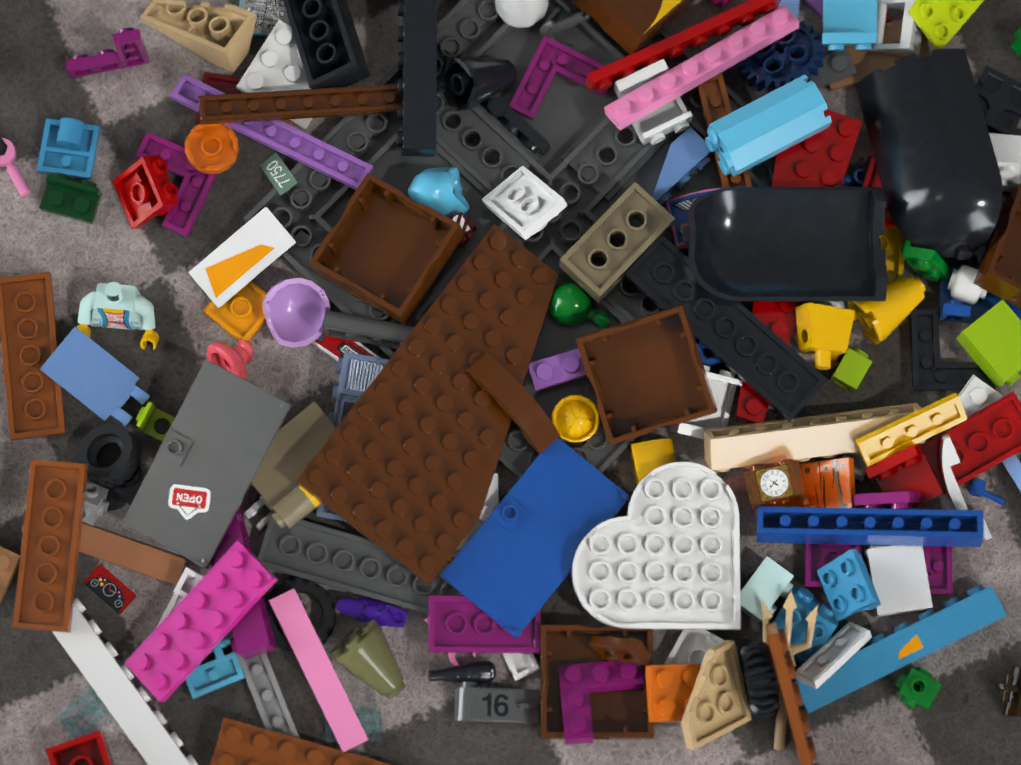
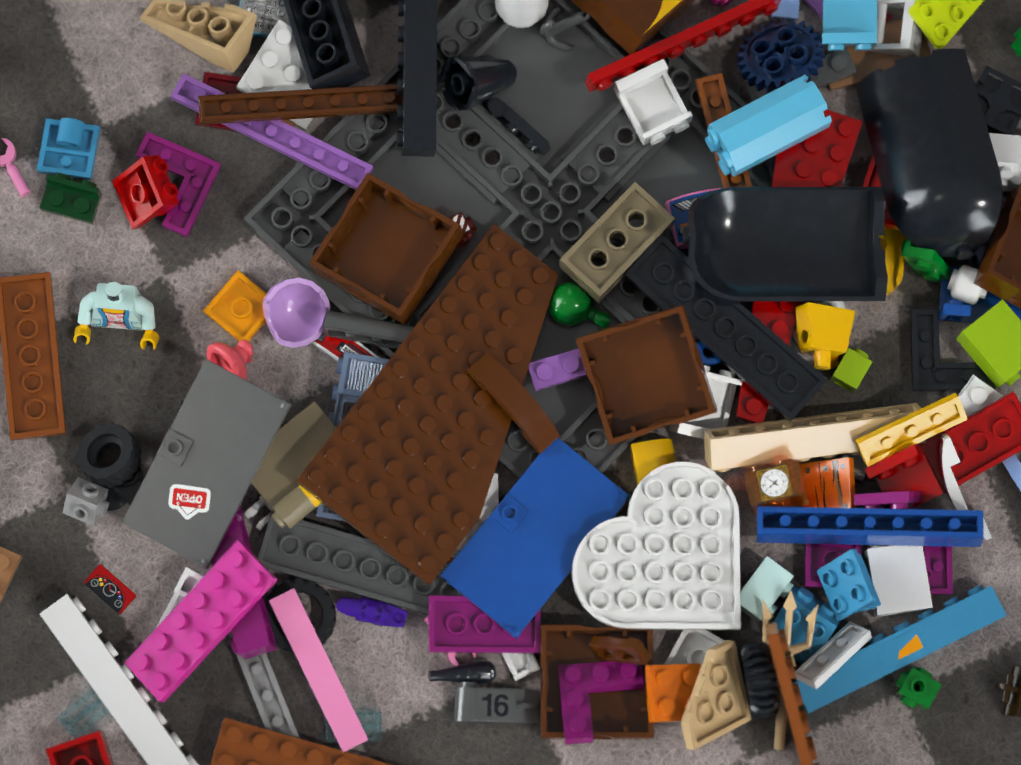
dark orange plate [13,459,88,633] -> none
nougat tile [21,523,188,586] -> none
medium blue tile [40,327,150,427] -> none
magenta plate [65,28,150,79] -> none
lime bracket [136,401,175,442] -> none
orange tile [185,124,239,174] -> none
medium azure plate [185,634,245,699] -> none
white sticker [189,207,296,308] -> none
sand green sticker [259,152,298,196] -> none
olive cone [330,619,406,699] -> none
medium azure piece [407,167,469,219] -> none
white plate [481,166,568,240] -> none
magenta plate [509,35,609,120] -> none
yellow hat [552,395,600,442] -> none
bright pink plate [604,5,799,130] -> none
medium blue slope [652,127,712,206] -> none
blue hand [842,168,867,187] -> none
yellow cone [847,276,926,345] -> none
blue hand [968,479,1006,505] -> none

